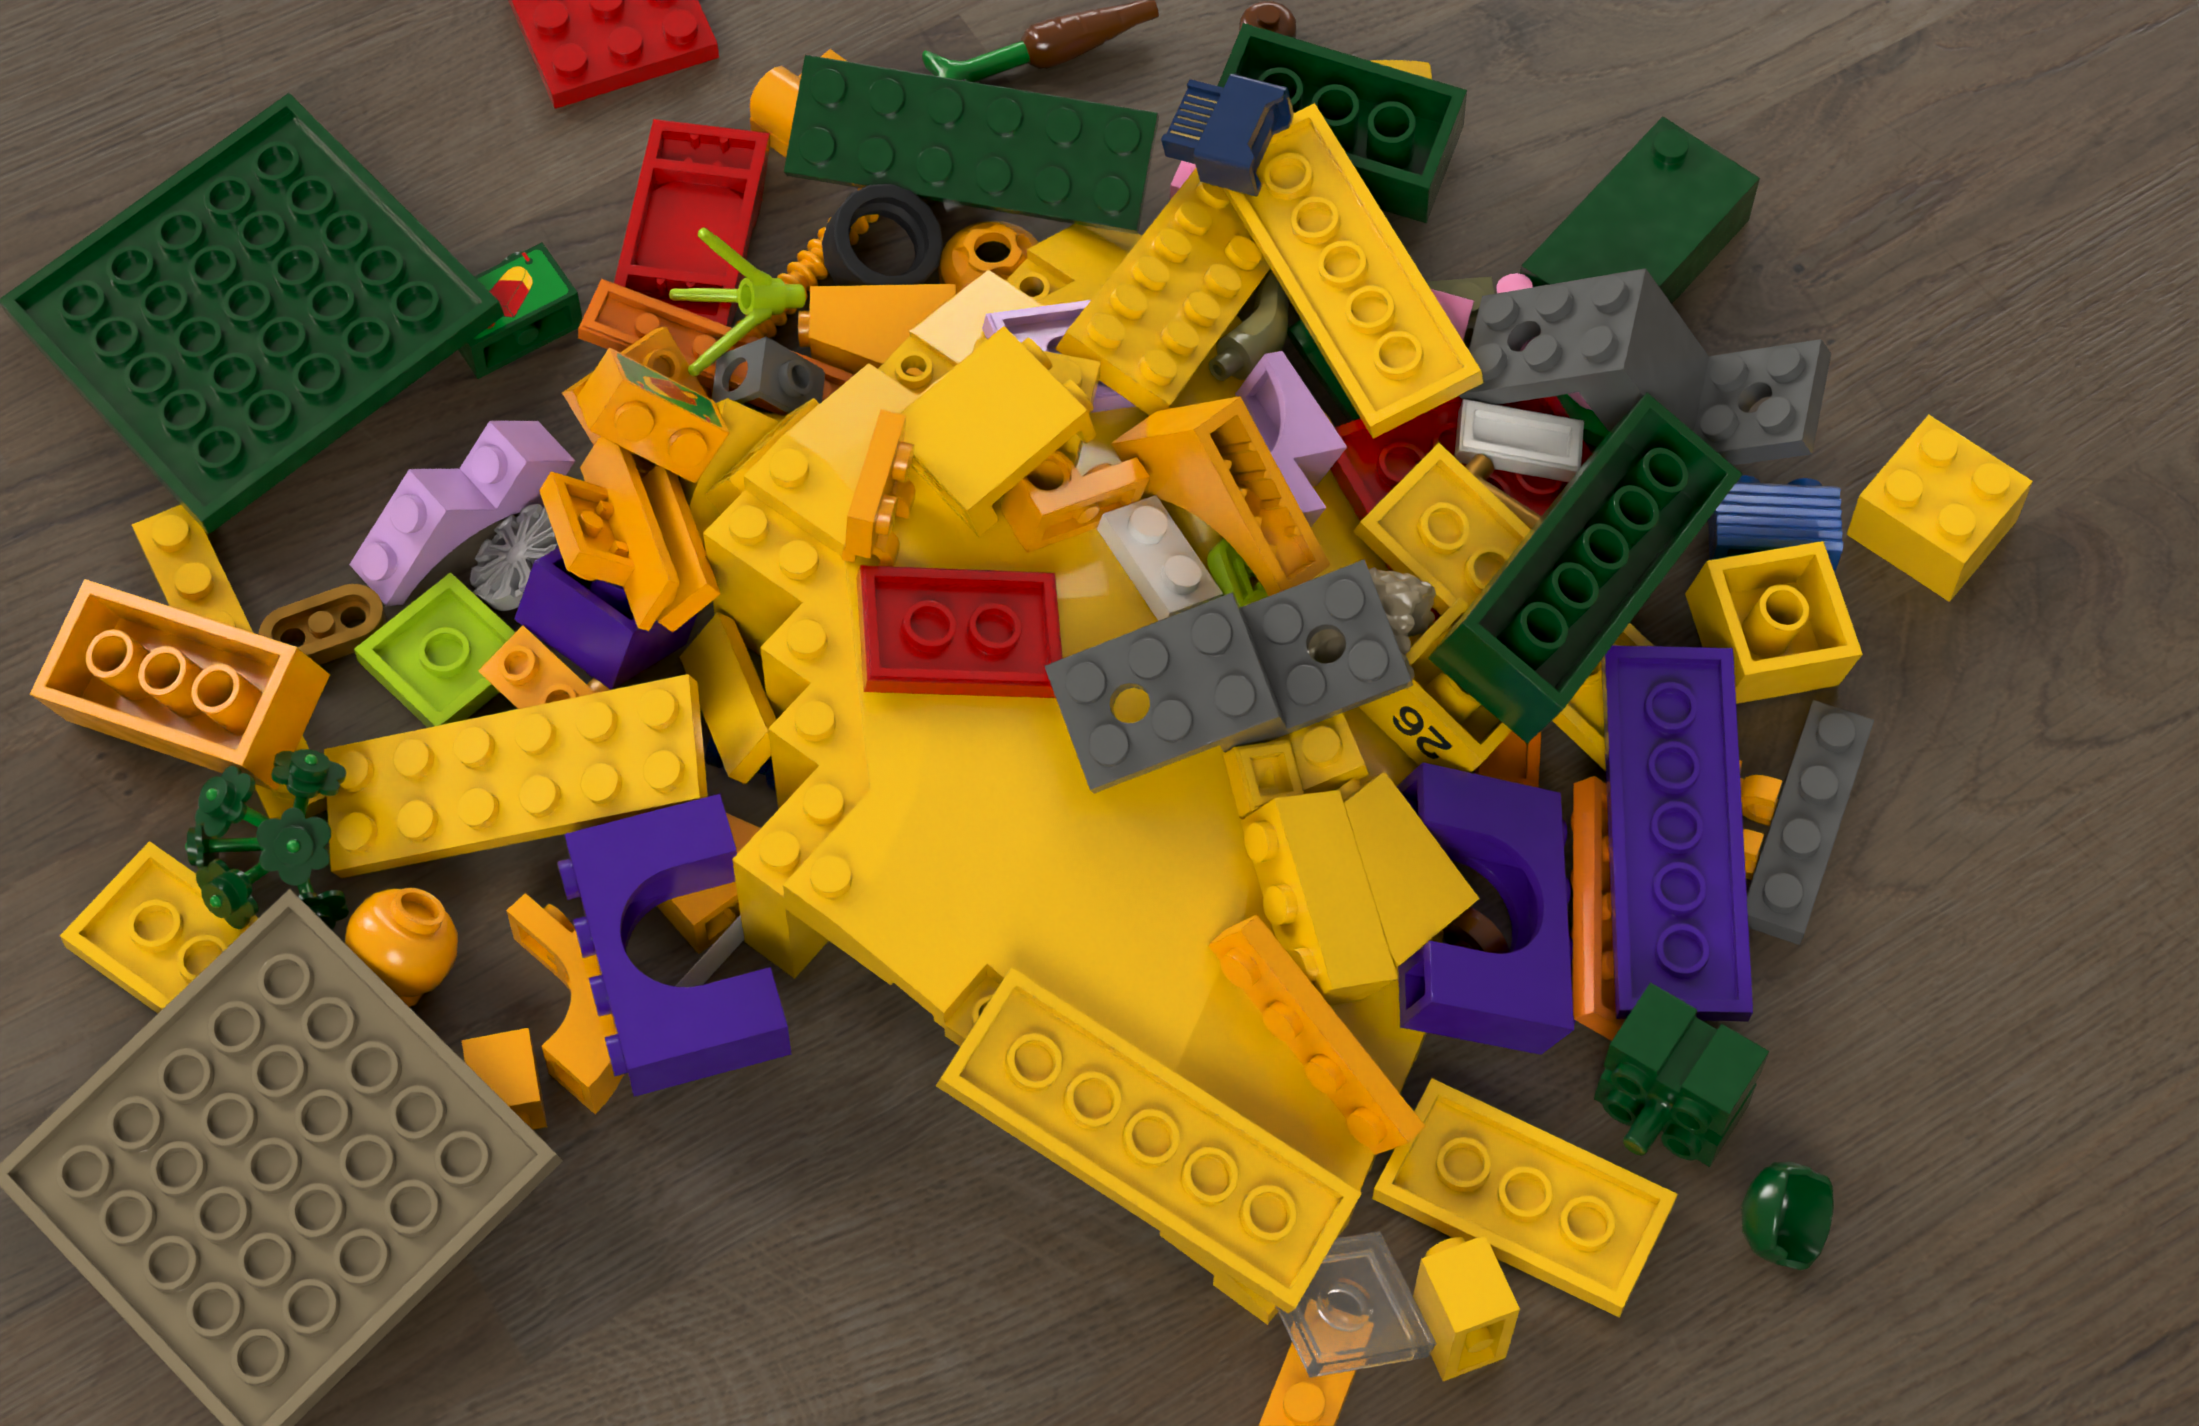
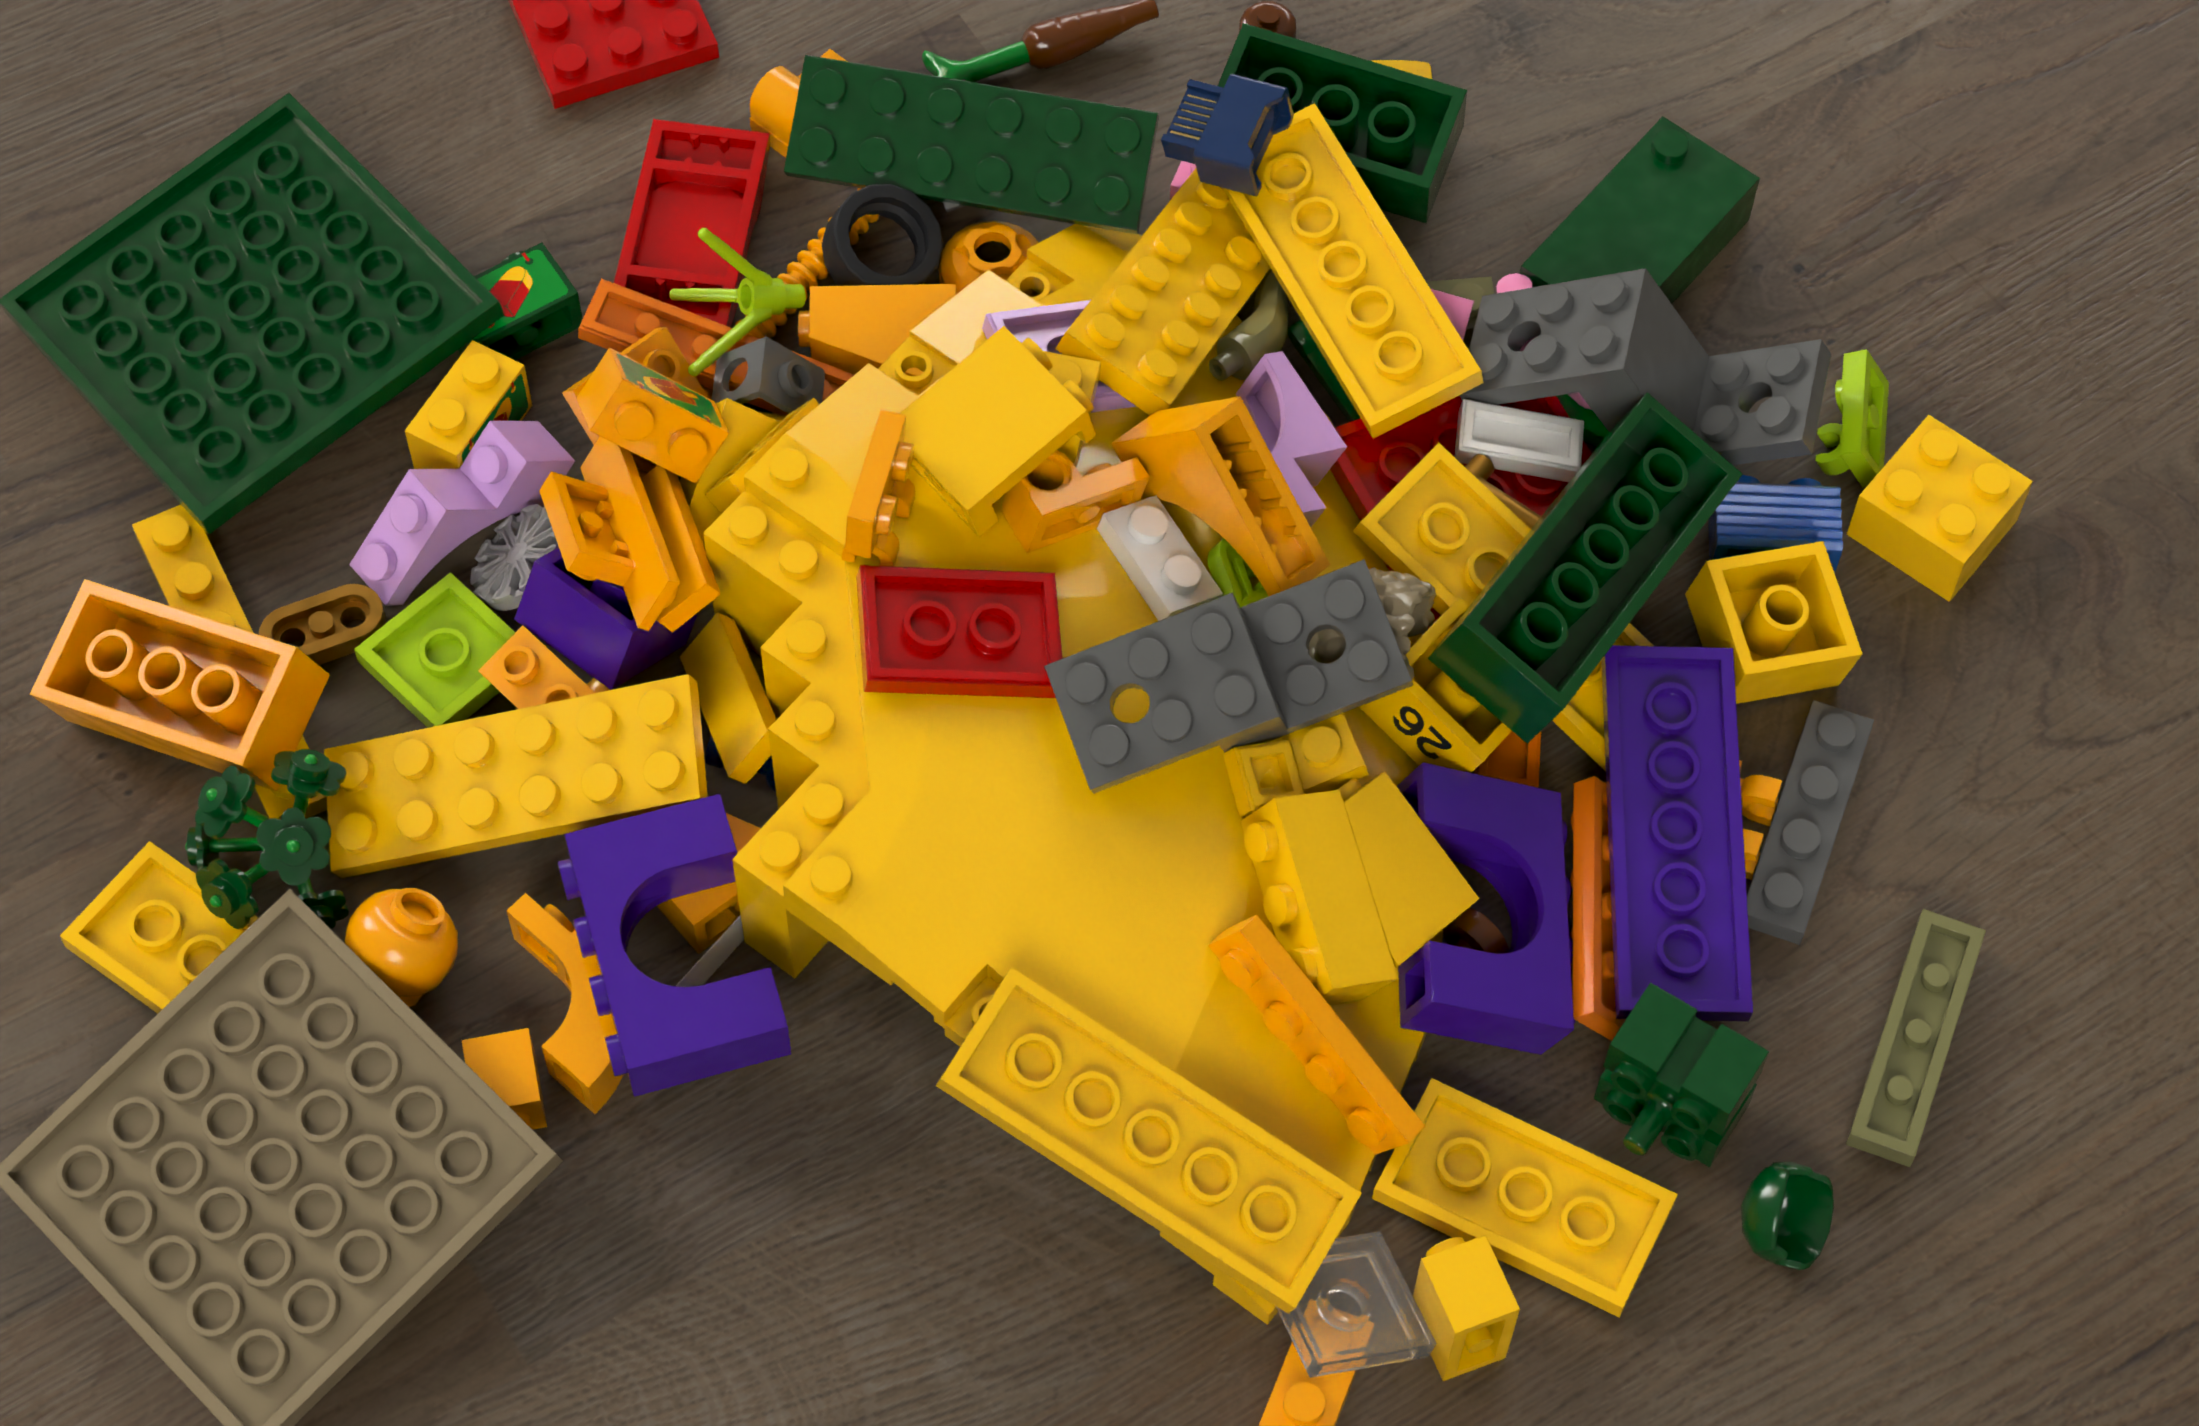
none -> yellow brick [405,340,533,469]
none -> lime plate [1816,349,1889,487]
none -> olive plate [1845,909,1986,1167]

